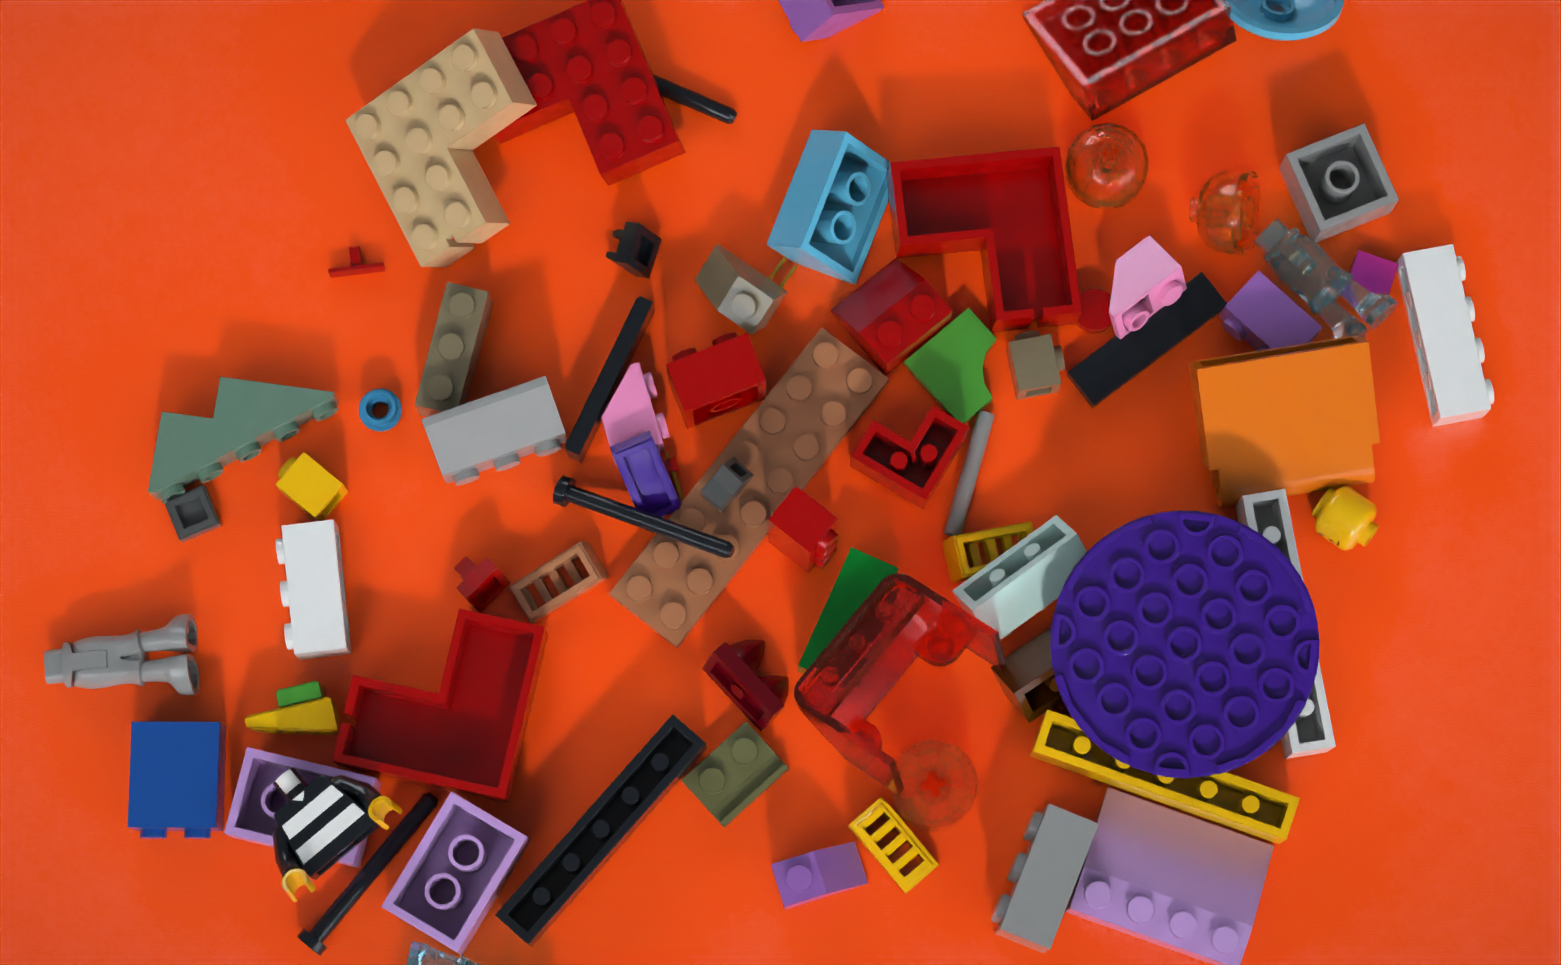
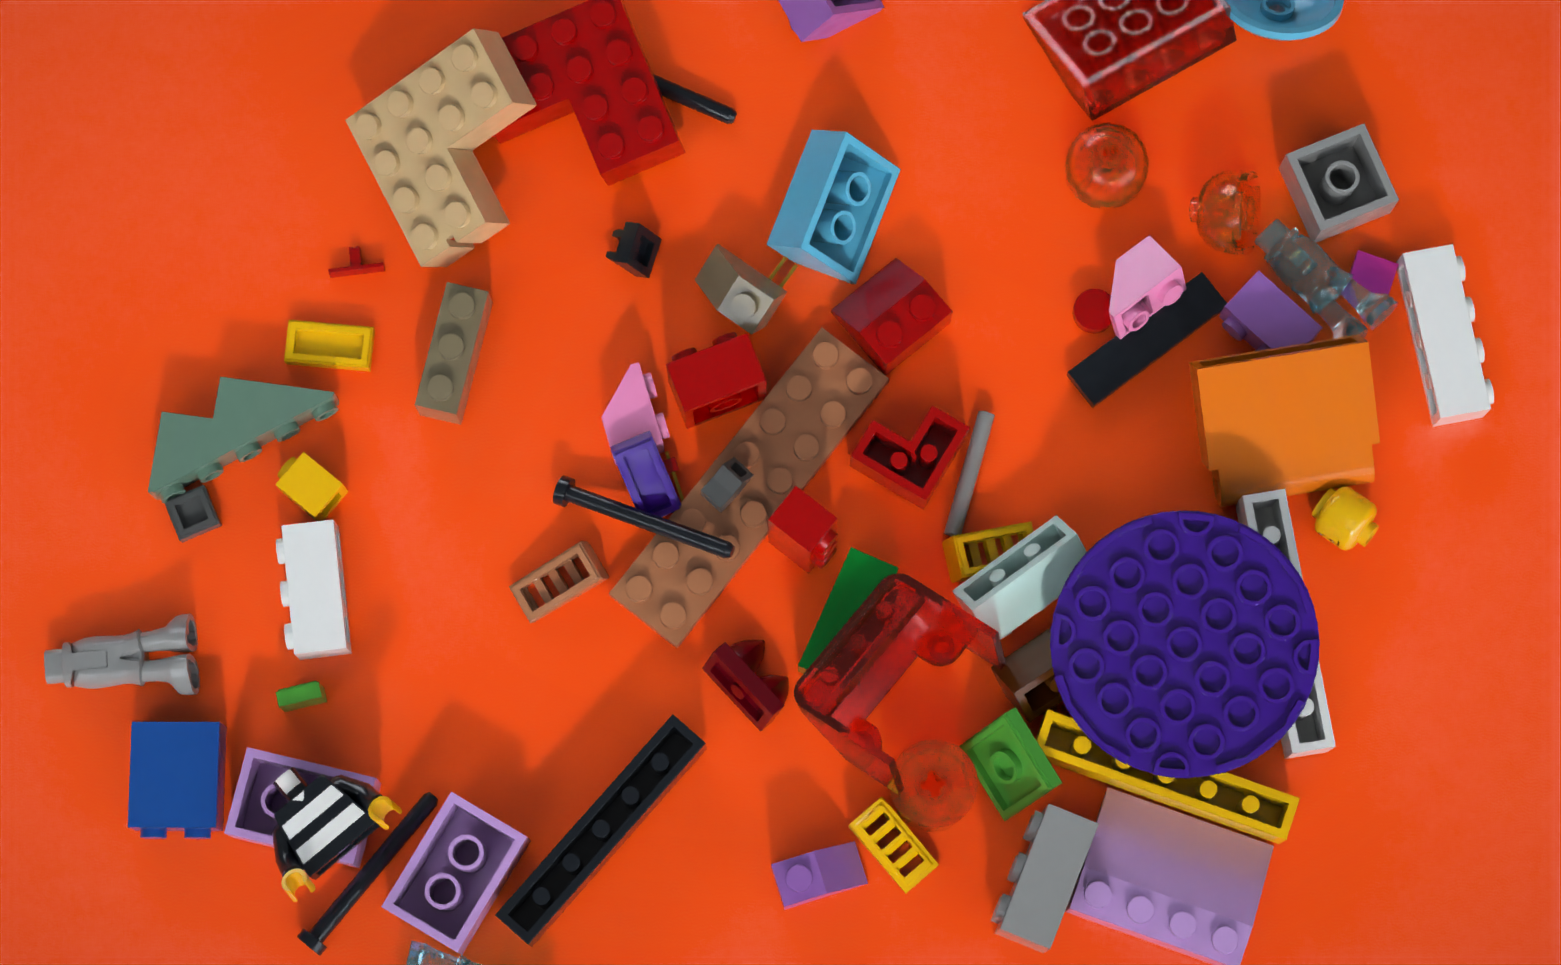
yellow slope [244,697,341,735] -> none
red piece [332,608,548,804] -> none
dark azure plate [359,389,402,432] -> none
light grey slope [421,376,568,486] -> none
red tile [454,556,511,613] -> none
black tile [565,296,655,463] -> none
olive plate [681,721,789,828] -> none
red piece [886,146,1082,333] -> none
bright green tile [904,307,997,424] -> none
dark tan brick [1006,330,1065,400] -> none
none -> yellow tile [284,320,375,372]
none -> bright green tile [959,707,1062,821]

